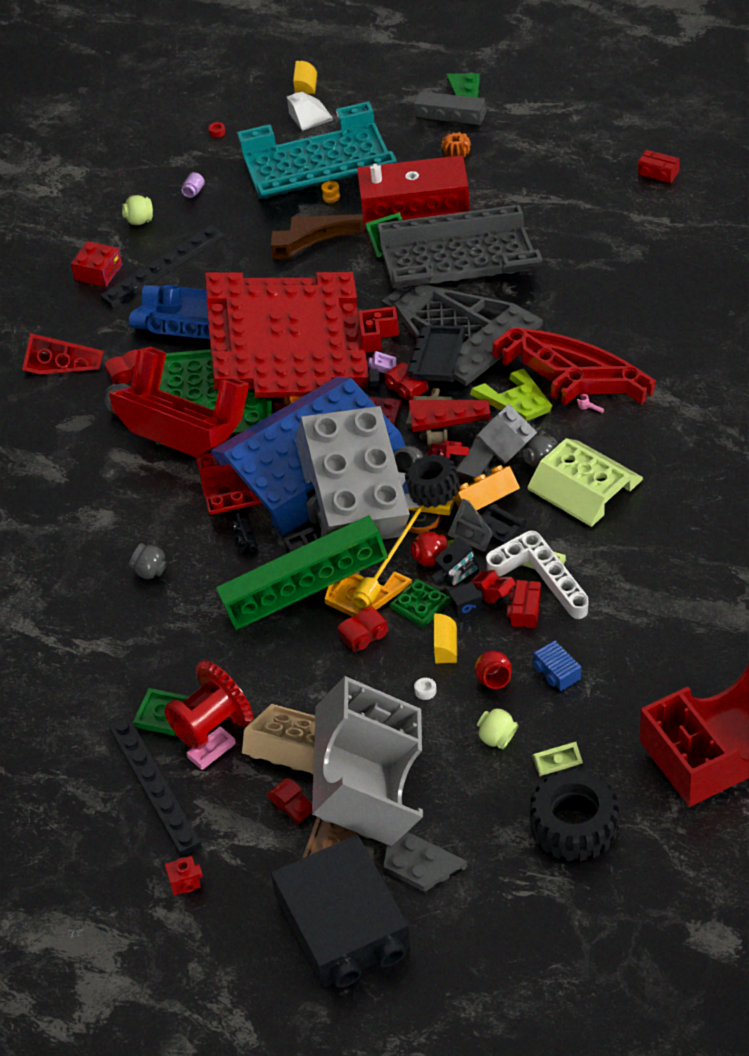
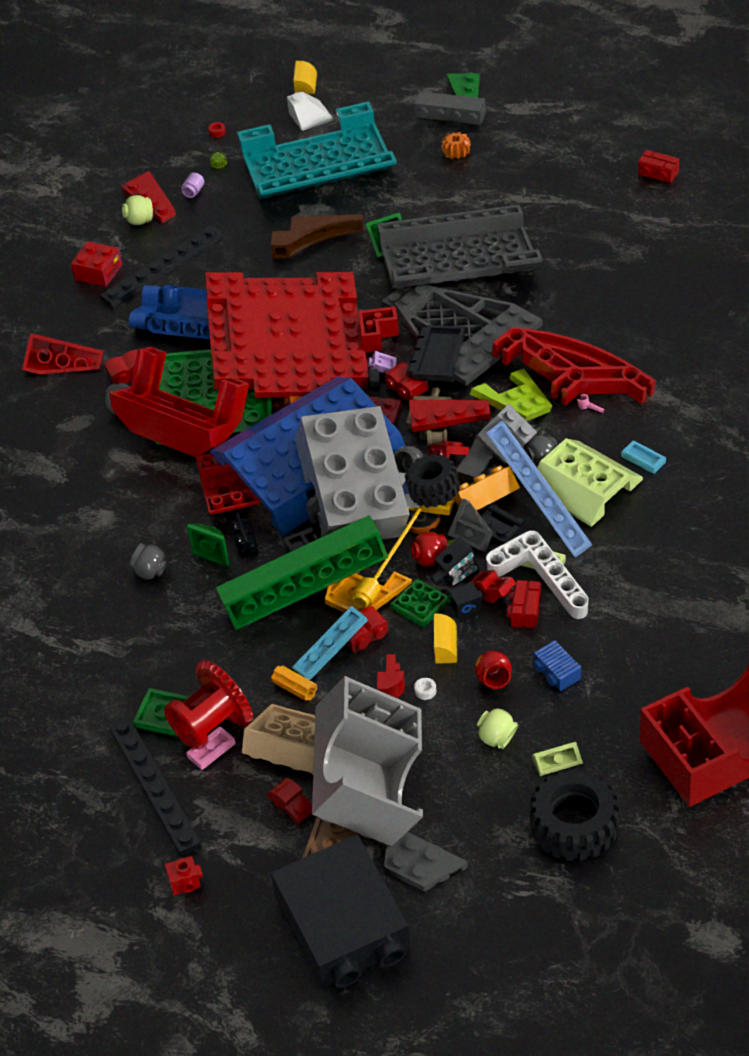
light orange wheel [321,181,340,203] -> none
red piece [357,155,470,227] -> none
none -> red wing [121,171,176,223]
none -> green slope [187,524,229,567]
none -> clear neon green tile [210,152,227,168]
none -> light orange axle [271,665,317,701]
none -> medium azure tile [292,606,368,680]
none -> red brick [377,654,405,698]
none -> light blue tile [486,421,592,557]
none -> medium azure tile [621,440,666,474]

